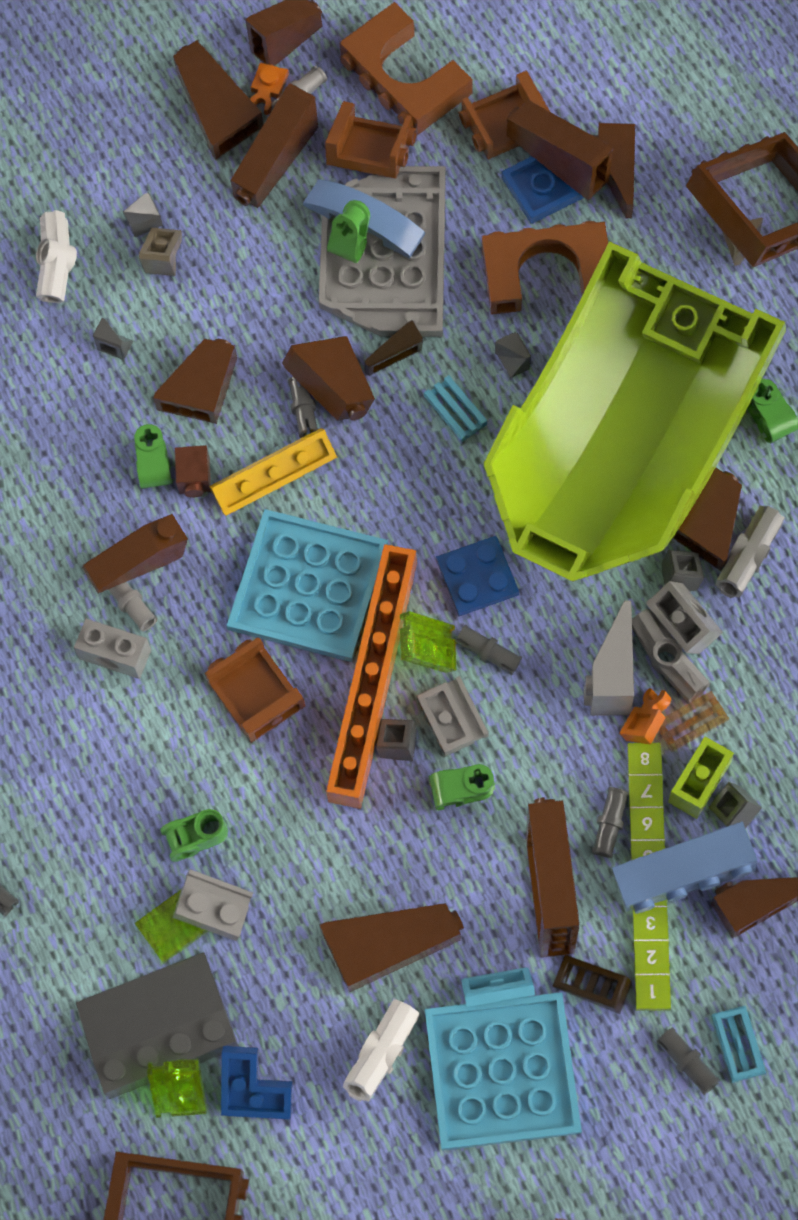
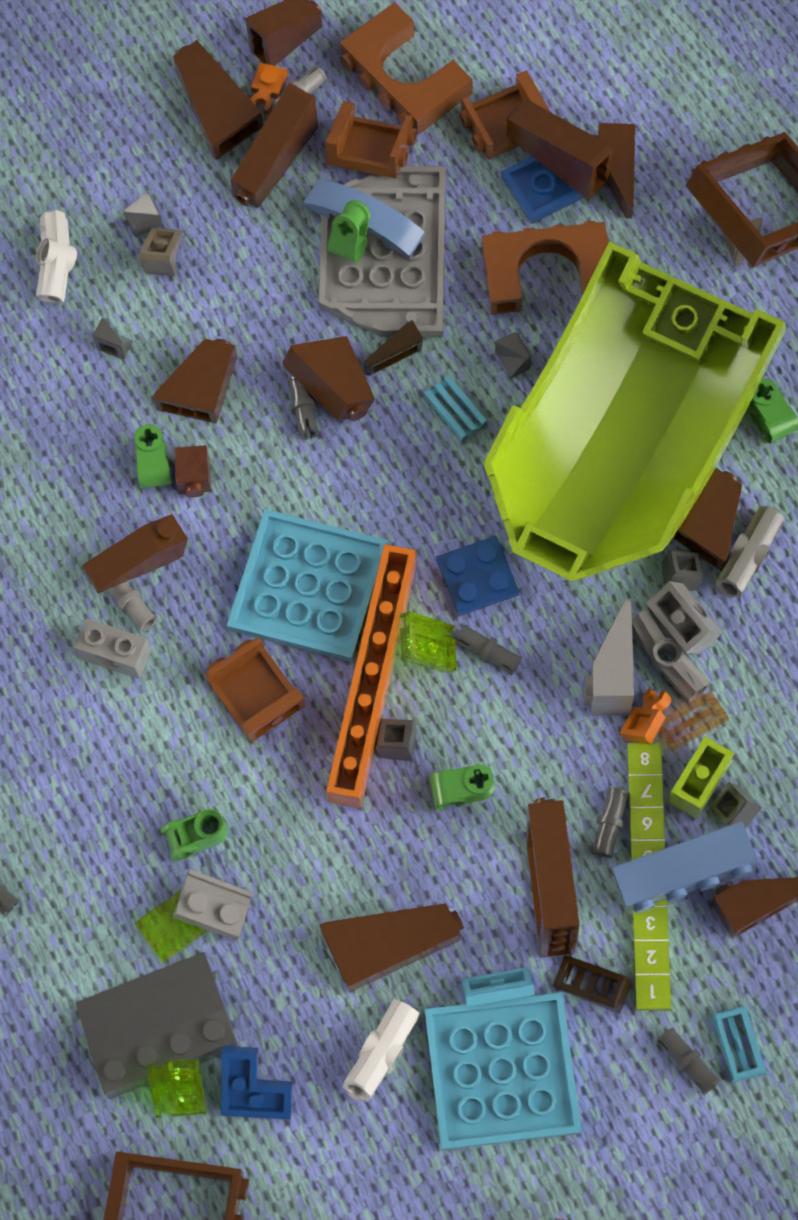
yellow plate [209,428,338,516] -> none
light grey plate [416,676,488,756] -> none

